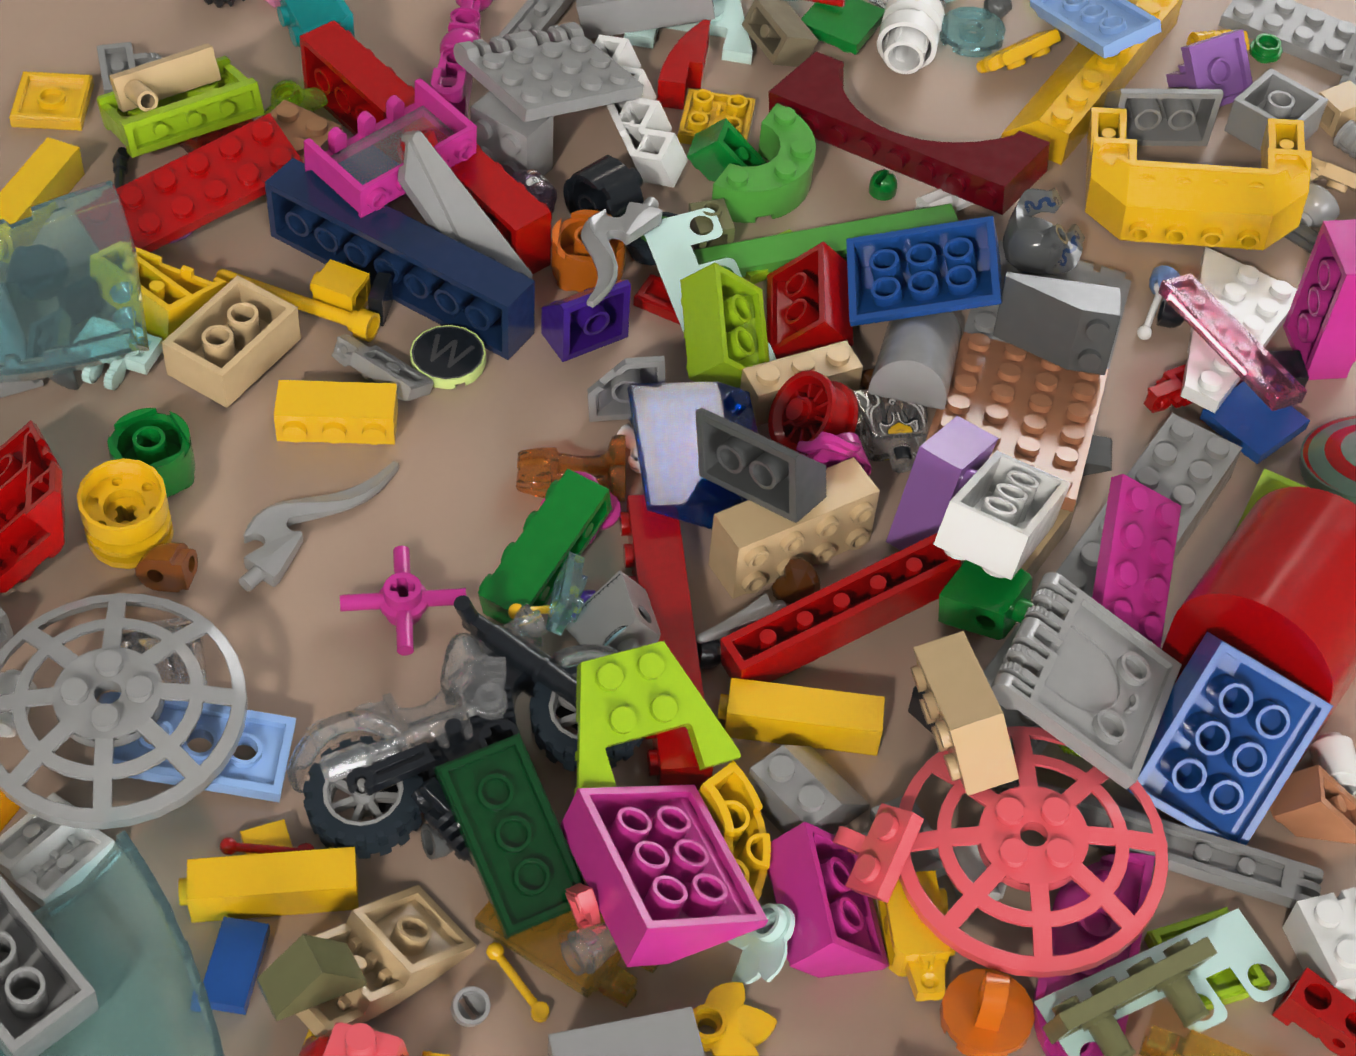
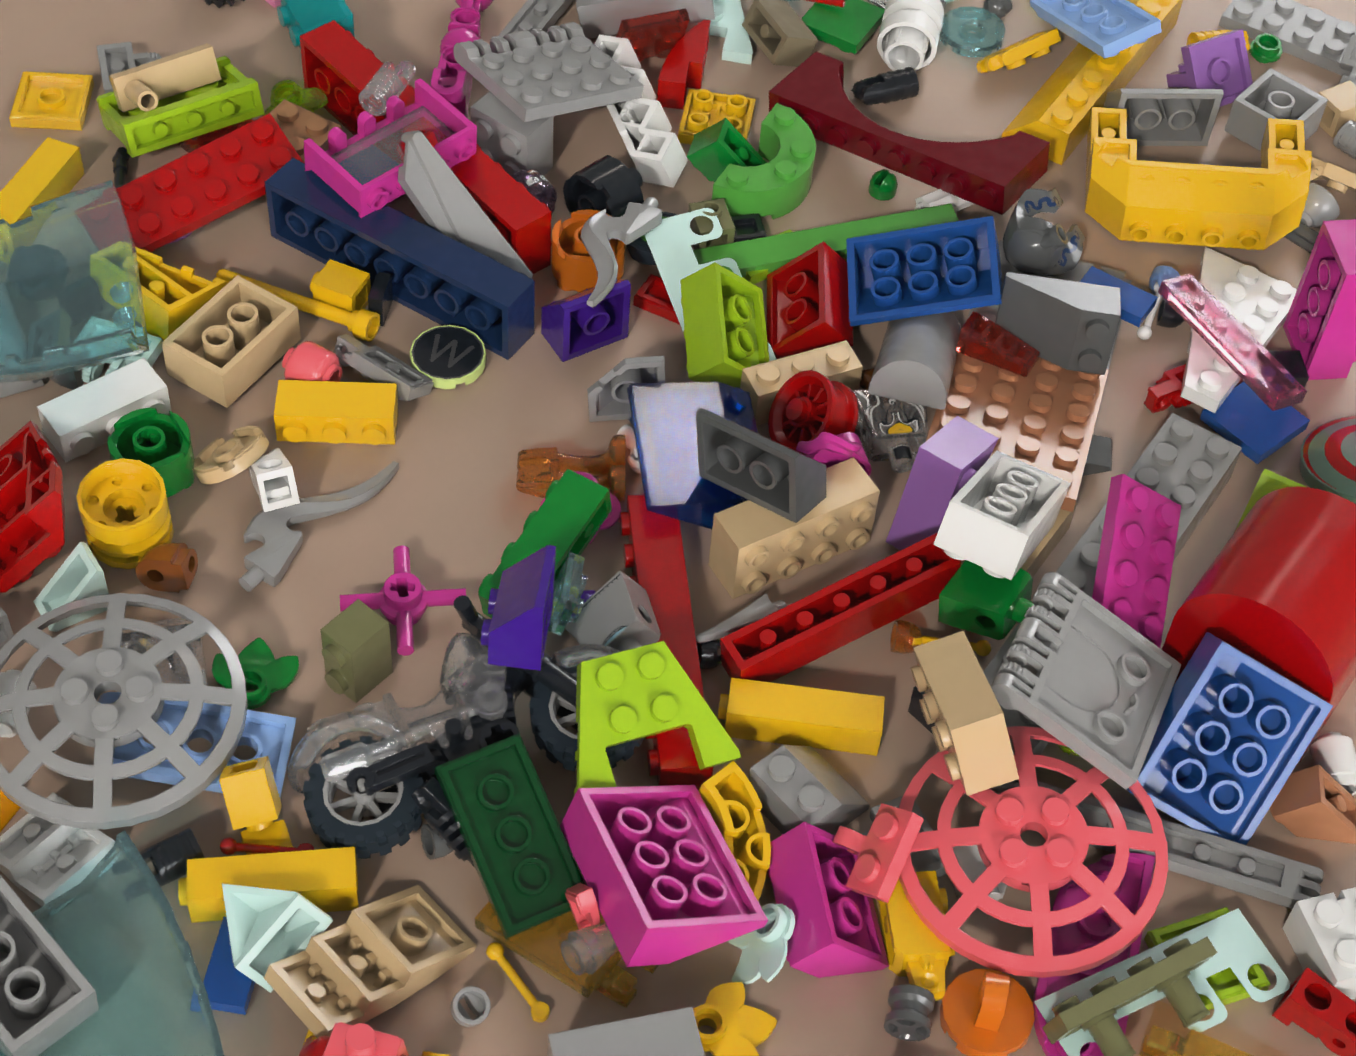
olive slope [257,934,367,1022] -> none
reddish brown rock [771,558,821,605] -> none
none -> light aqua slope [33,542,109,632]
none -> white brick [37,357,172,462]
none -> black hinge [112,828,205,902]
none -> tan tile [192,425,269,485]
none -> green plate [212,638,299,710]
none -> yellow brick [219,756,282,832]
none -> light aqua slope [222,883,333,993]
none -> white leg [248,448,300,512]
none -> coral head [282,341,343,382]
none -> olive brick [320,599,393,703]
none -> clear hinge [359,61,416,116]
none -> dark purple slope [481,545,556,671]
none -> clear red plate [616,8,690,62]
none -> black tile [731,213,767,243]
none -> black hinge [851,67,919,105]
none -> dark grey wheel [884,985,935,1041]
none -> clear orange hinge [890,619,991,656]
none -> clear red slope [956,311,1040,377]
none -> blue tile [1080,266,1157,327]

